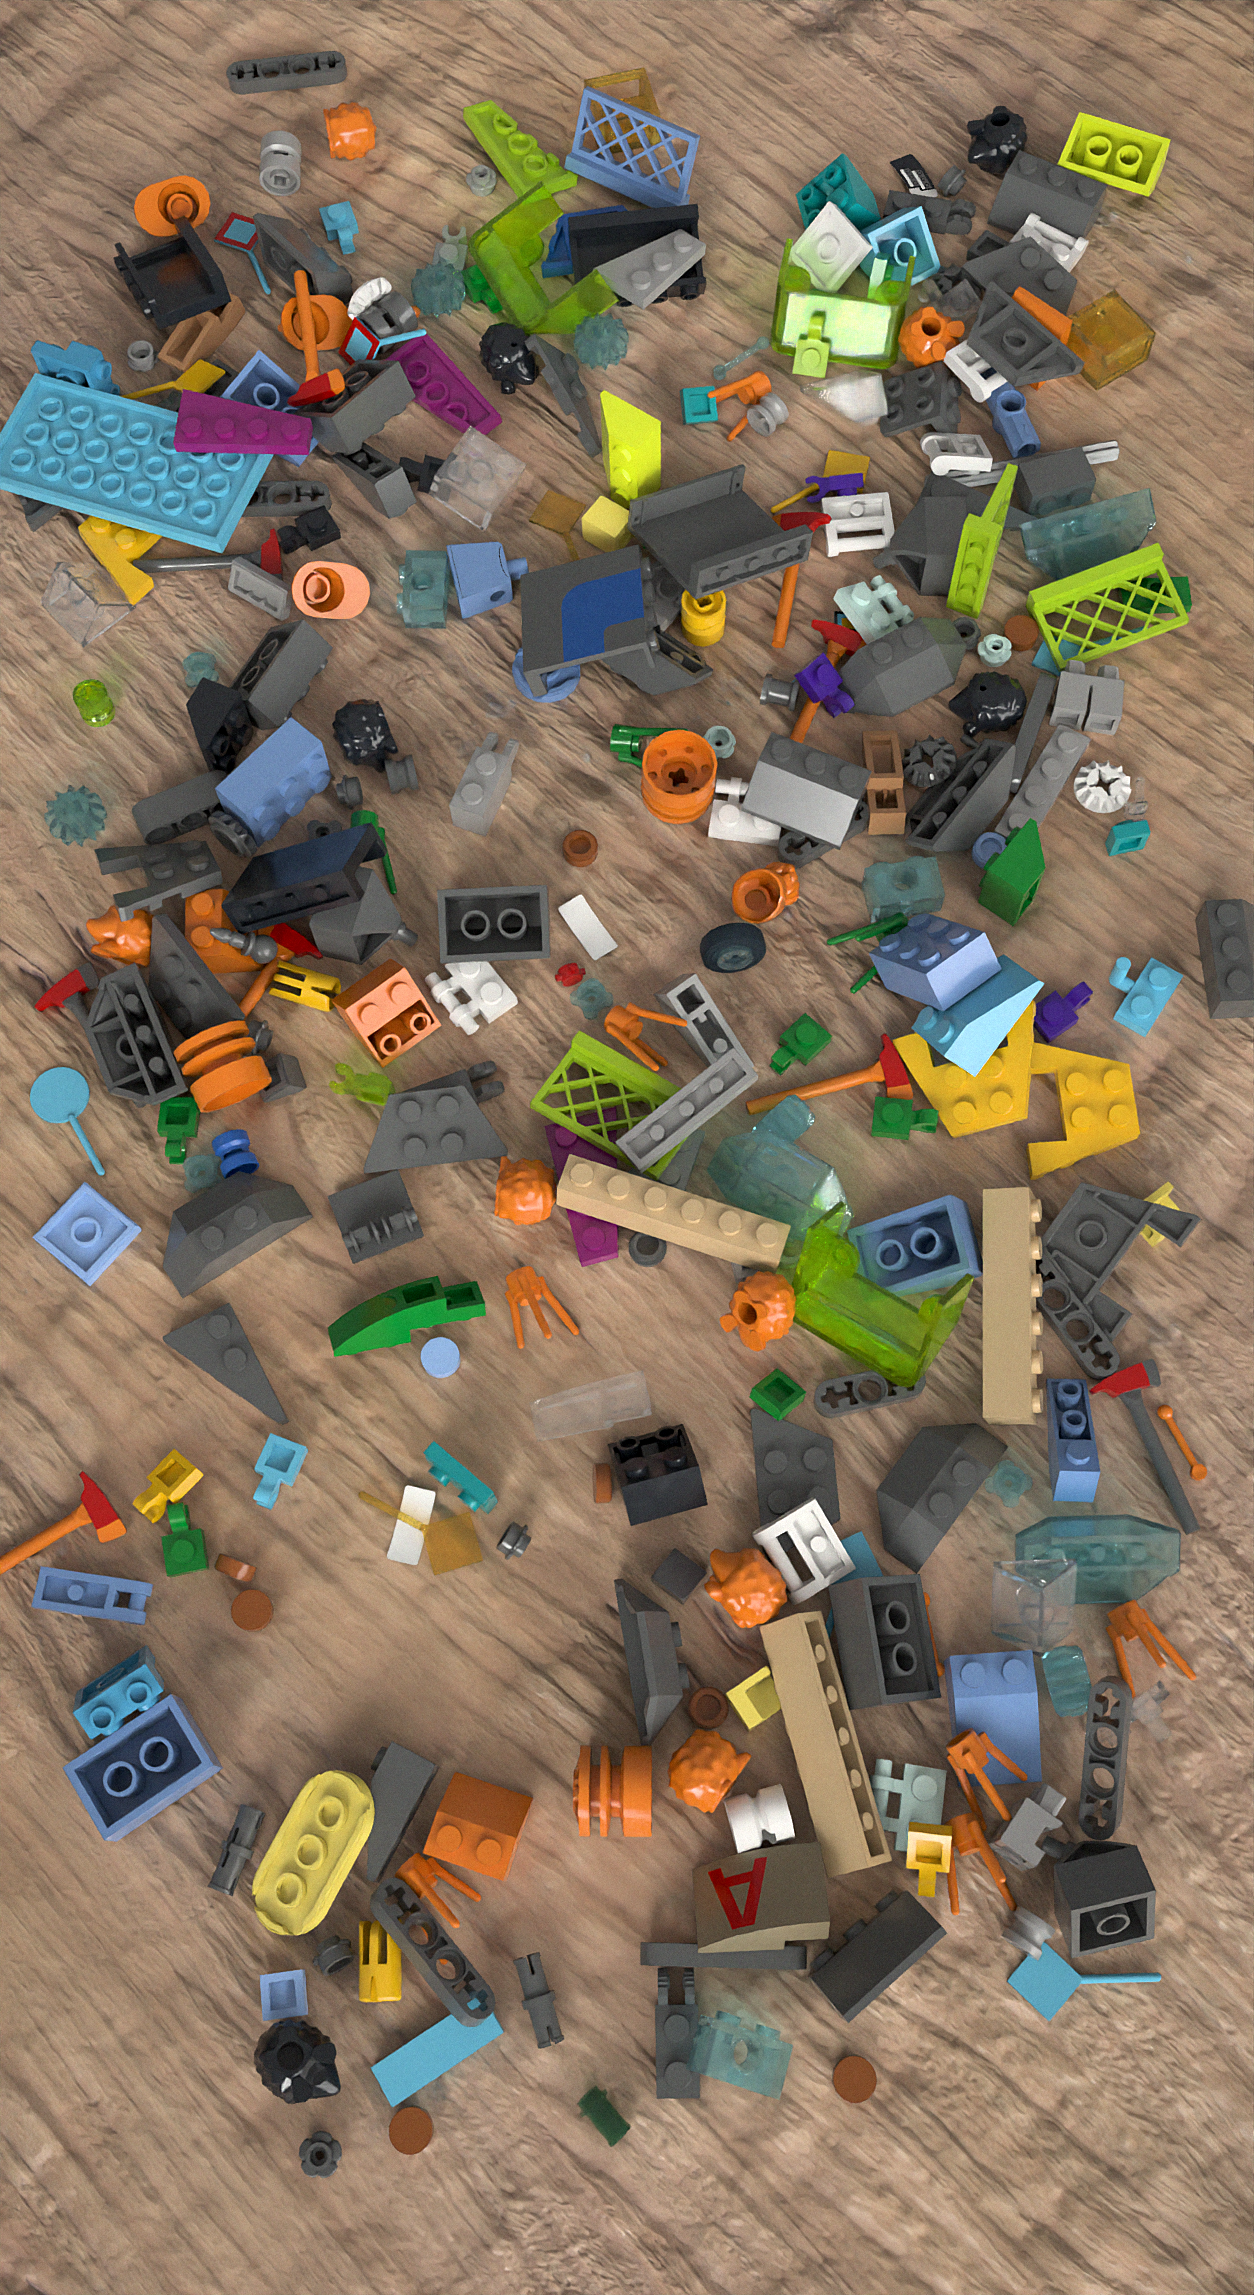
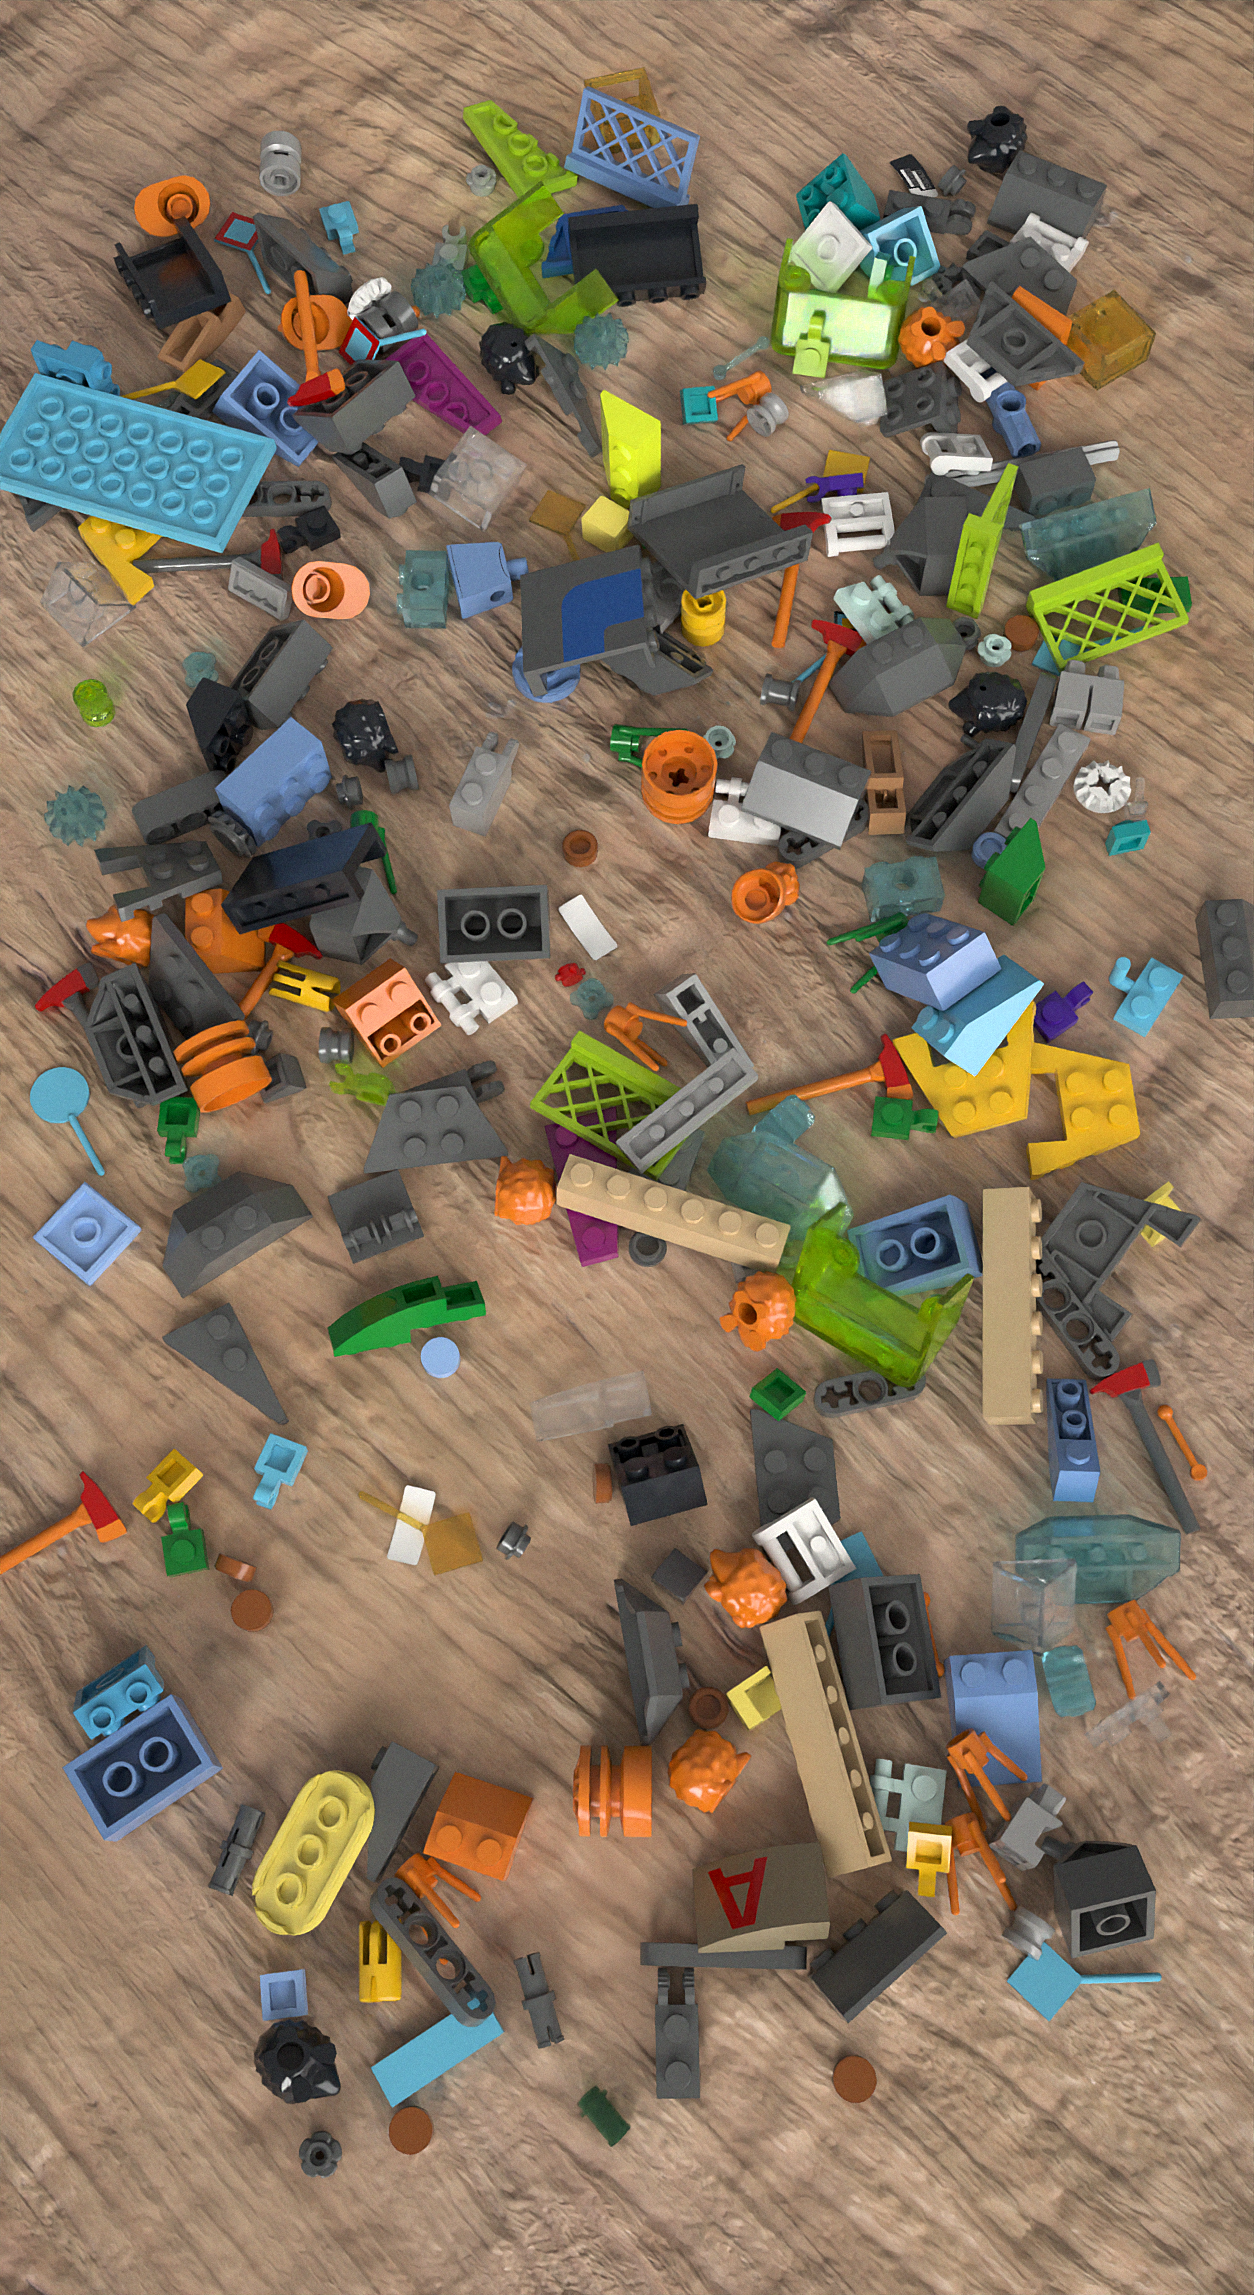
medium blue plate [31,1566,153,1625] -> none
light grey plate [127,340,159,372] -> none
magenta wing [173,389,313,455] -> none
dark grey bar [210,928,278,964] -> none
blue wheel [211,1129,259,1179] -> none
dark grey beam [226,51,347,95] -> none
dark grey plate [313,1935,354,1976] -> none
orange animal [323,102,377,161] -> none
teal plate [423,1441,498,1514] -> none
orange plant [504,1266,579,1349] -> none
light grey wing [593,229,706,310] -> none
clear light blue brick [686,2010,793,2100] -> none
black wheel [700,923,766,973] -> none
white wheel [724,1784,795,1854] -> none
green plate [770,1013,832,1076] -> none
dark purple plate [794,652,854,718] -> none
dark grey wedge [876,1423,1008,1574] -> none
dark grey gear [901,735,957,787] -> none
clear light blue plate [984,1460,1033,1508] -> none
neon yellow slope [1057,112,1171,196] -> none
dark grey beam [1079,1676,1132,1841] -> none
none -> dark grey wheel [319,1027,354,1064]

